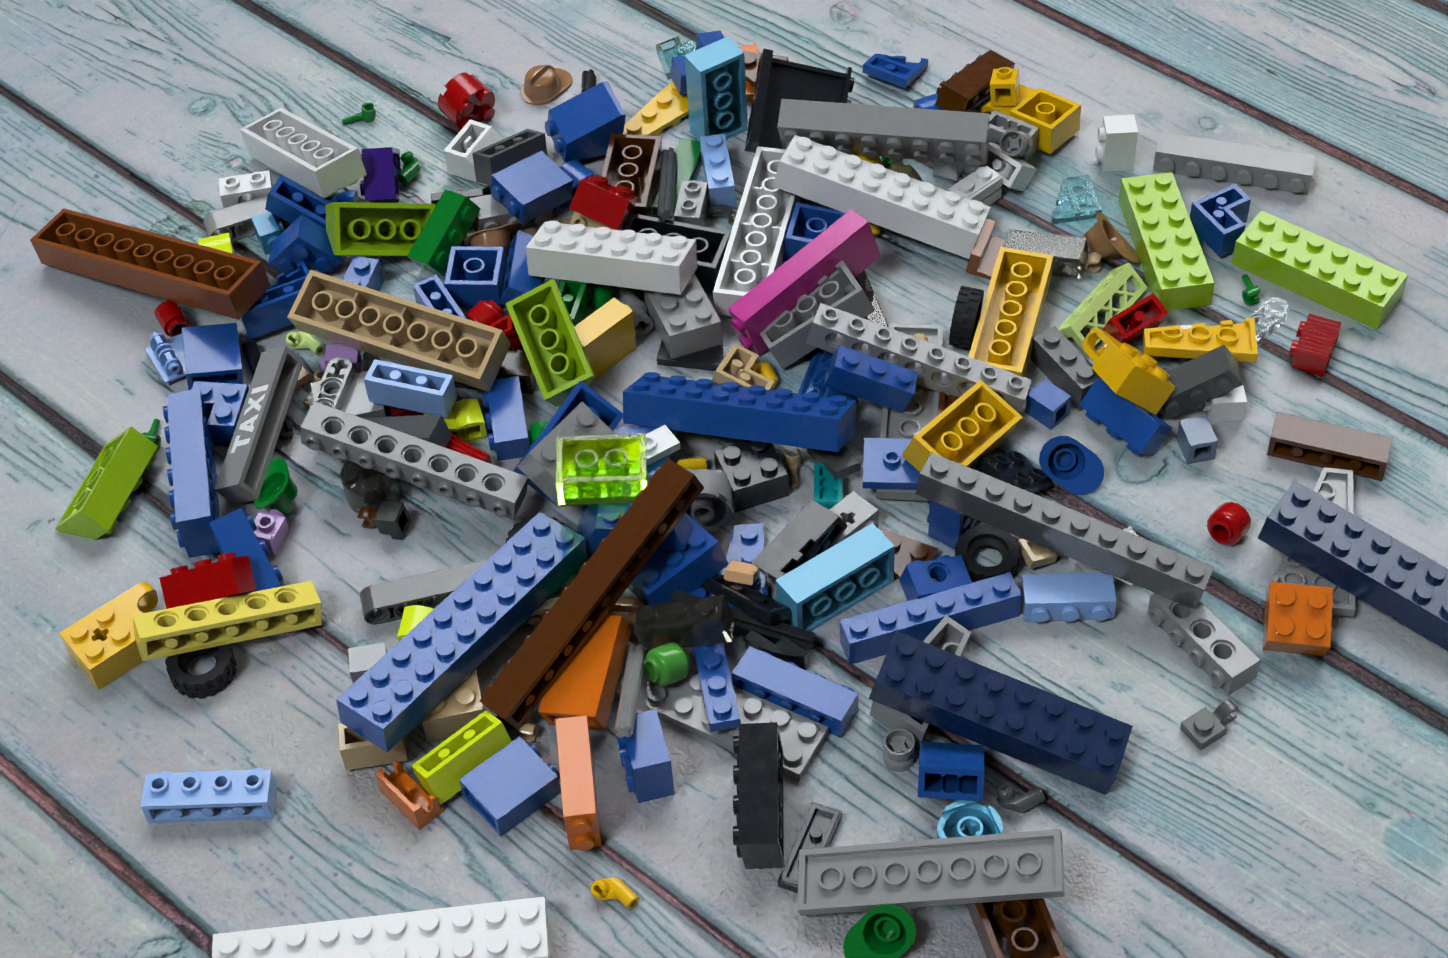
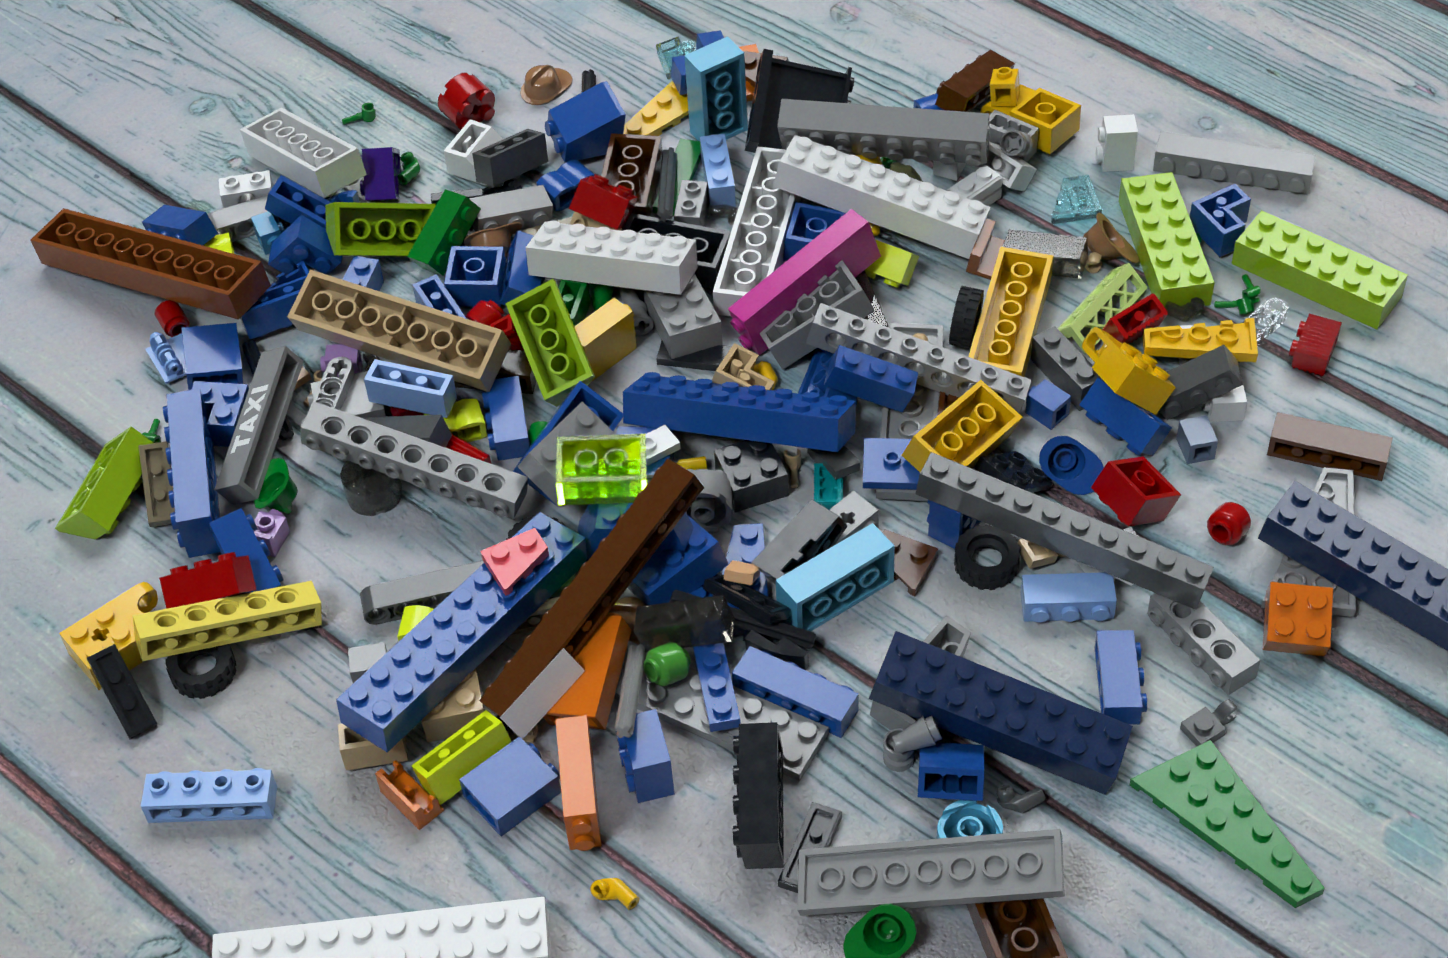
yellowish green arm [286,331,326,356] -> none
pearl dark grey piece [357,501,411,540] -> none
brick [490,151,573,224] -> none
blue brick [840,572,1021,665] -> none
blue wing [862,54,929,88] -> none
blue brick [899,555,972,601] -> none
none -> black tile [87,644,158,740]
none -> dark tan plate [139,441,175,527]
none -> blue brick [142,205,218,245]
none -> coral wing [480,528,549,596]
none -> white sticker [500,648,585,739]
none -> neon yellow brick [860,239,919,288]
none -> light grey cone [892,716,942,754]
none -> red brick [1091,456,1181,527]
none -> brick [1094,630,1147,725]
none -> wing [1129,740,1325,908]
none -> clear smoke arm [1165,297,1205,322]
none -> green hand [1214,298,1255,315]

